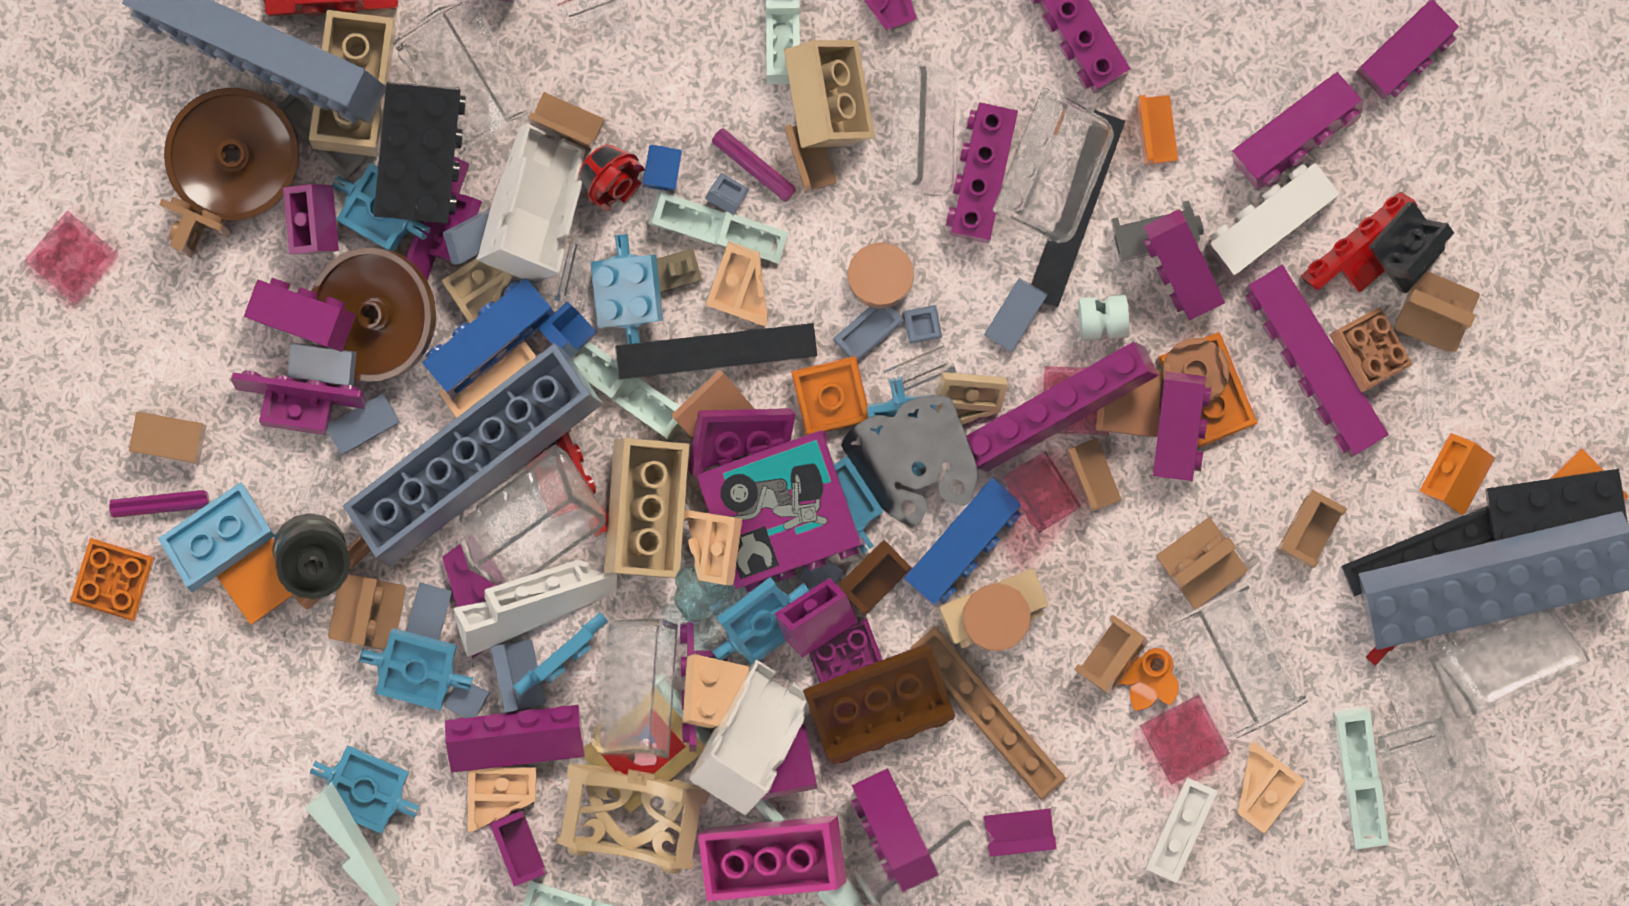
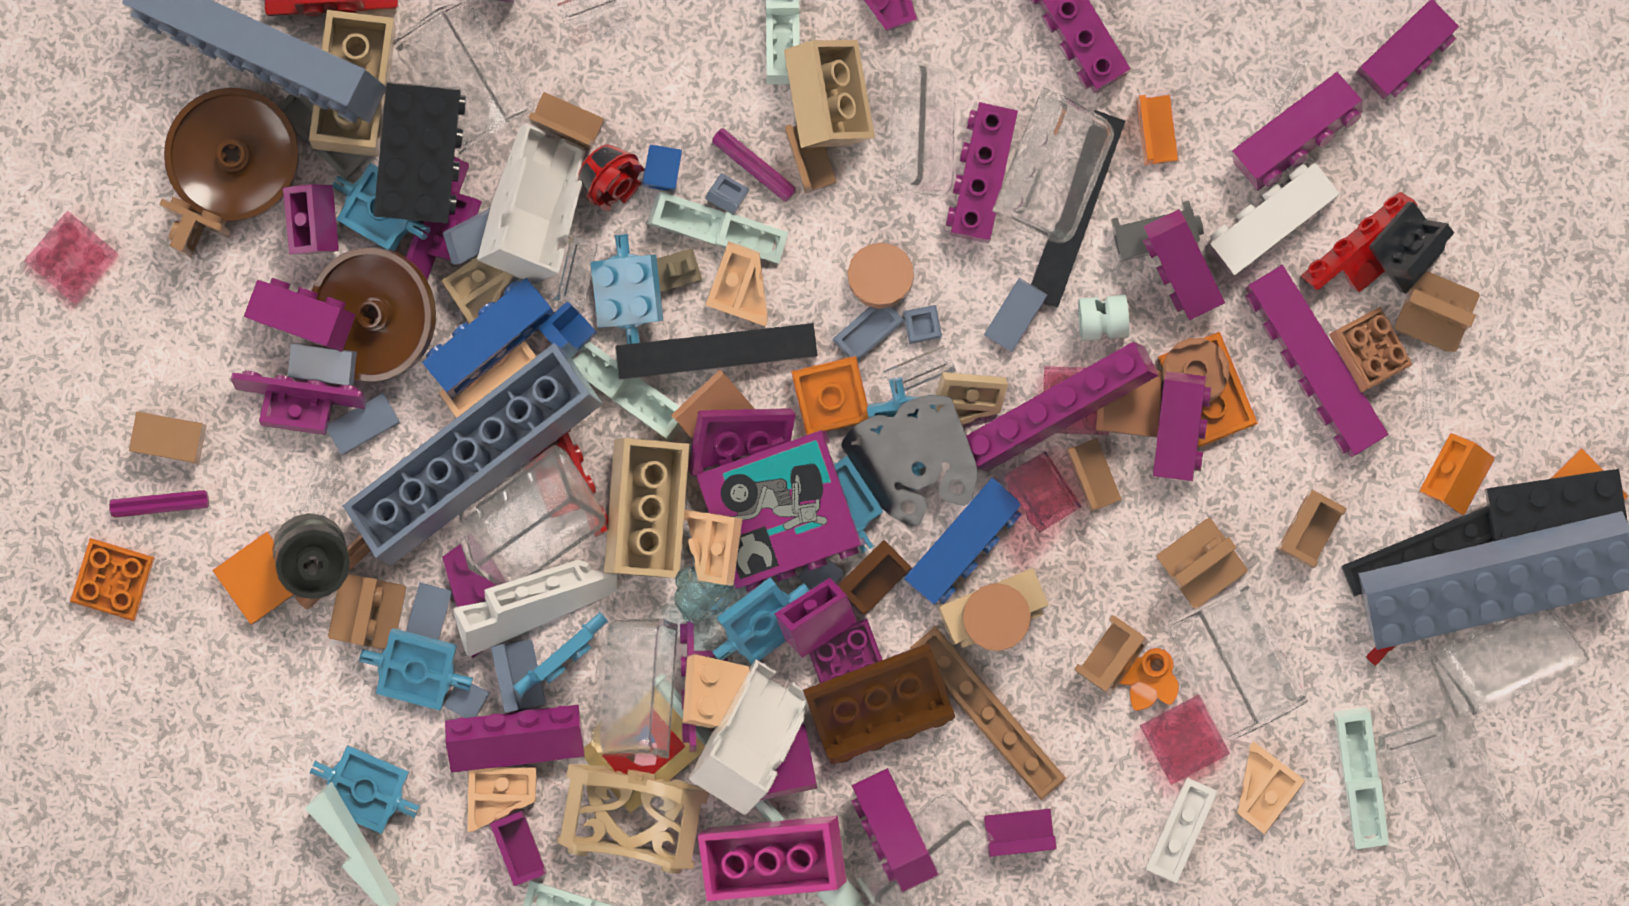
dark azure plate [158,482,275,592] -> none

